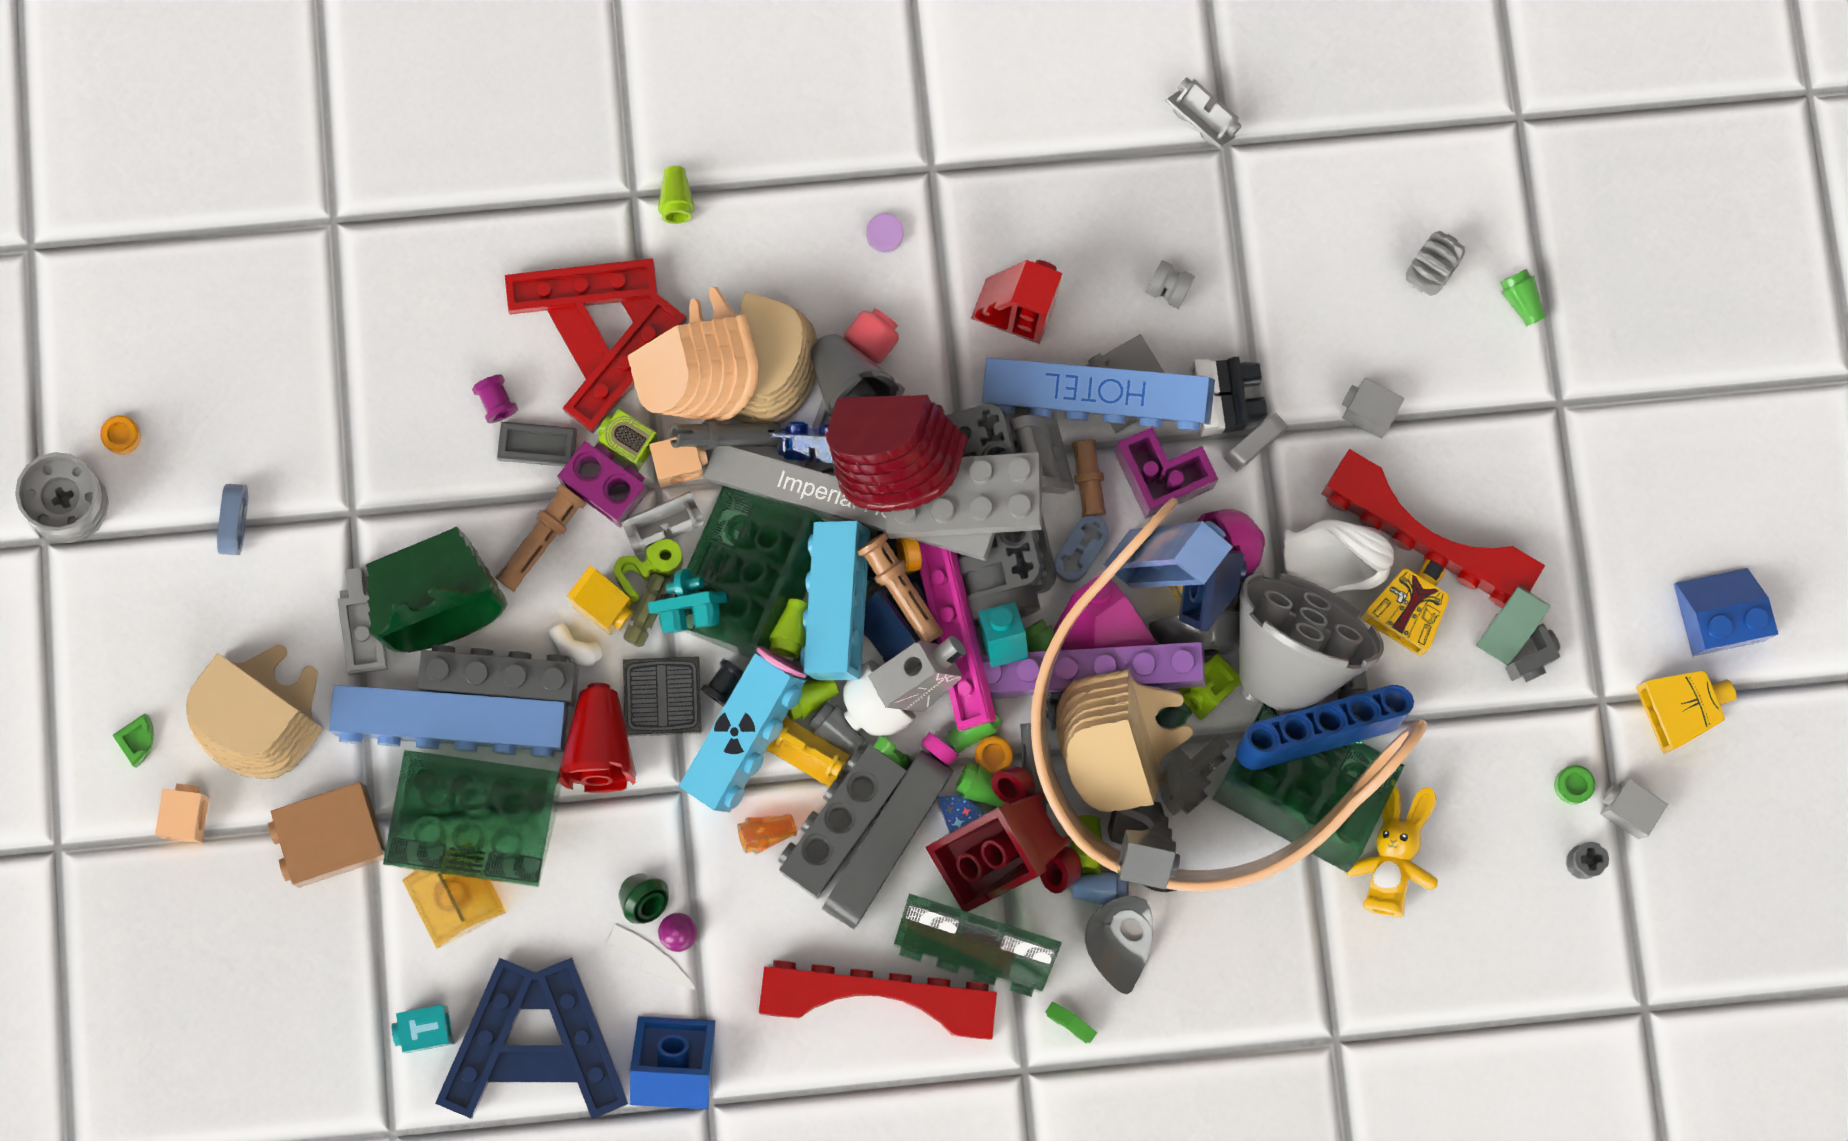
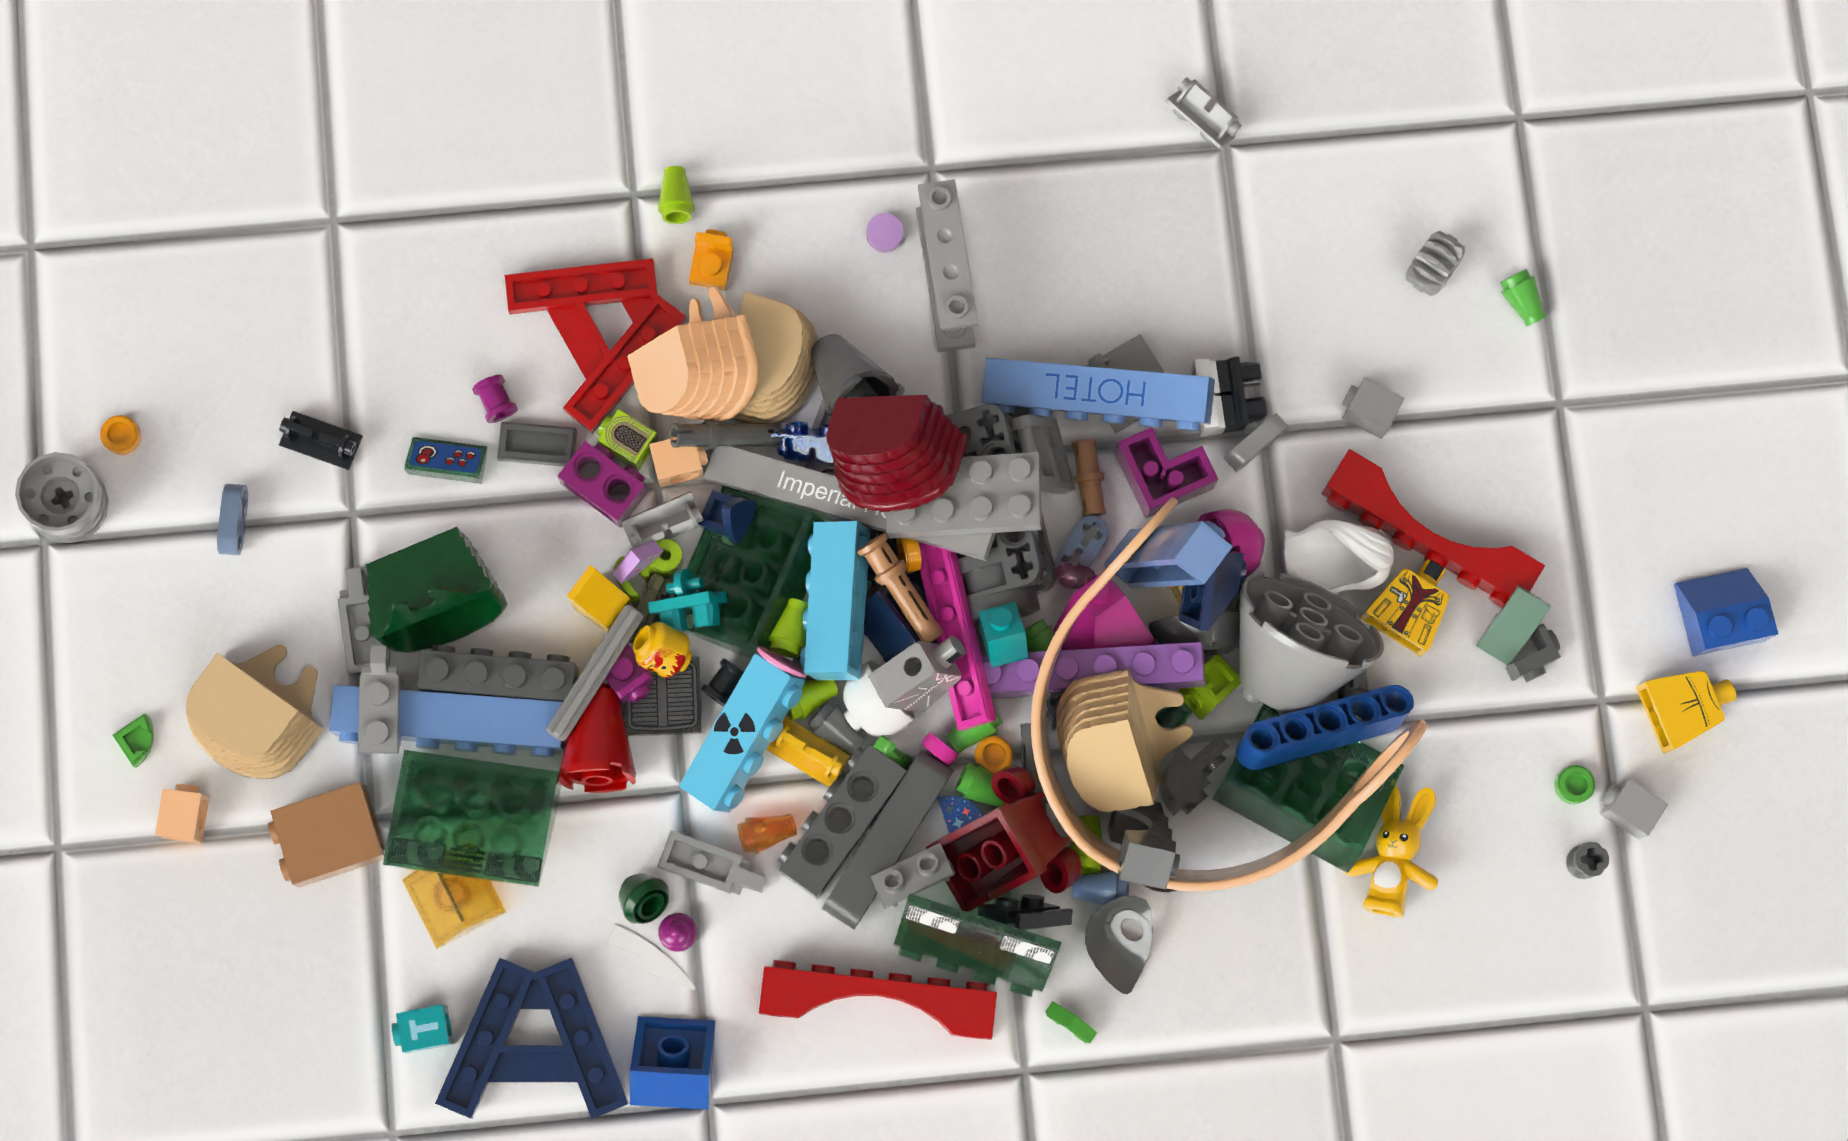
medium nougat pin [495,484,586,592] -> none
white arm [549,623,603,667] -> none
coral head [844,308,899,364] -> none
red wedge [970,260,1063,344] -> none
light grey wheel [1145,260,1195,309] -> none
none -> black hinge [279,411,363,470]
none -> light grey hinge [358,646,401,754]
none -> slope [404,437,488,484]
none -> light grey axle [546,605,643,741]
none -> magenta bracket [605,644,654,704]
none -> lavender tile [613,541,663,584]
none -> yellow head [632,621,692,678]
none -> light grey hinge [657,830,767,895]
none -> light orange bracket [689,229,734,291]
none -> dark blue tile [697,491,757,543]
none -> light grey hinge [871,843,956,909]
none -> light grey fence [916,179,978,353]
none -> black plate [977,894,1073,930]
none -> clear pink arm [1055,562,1097,590]

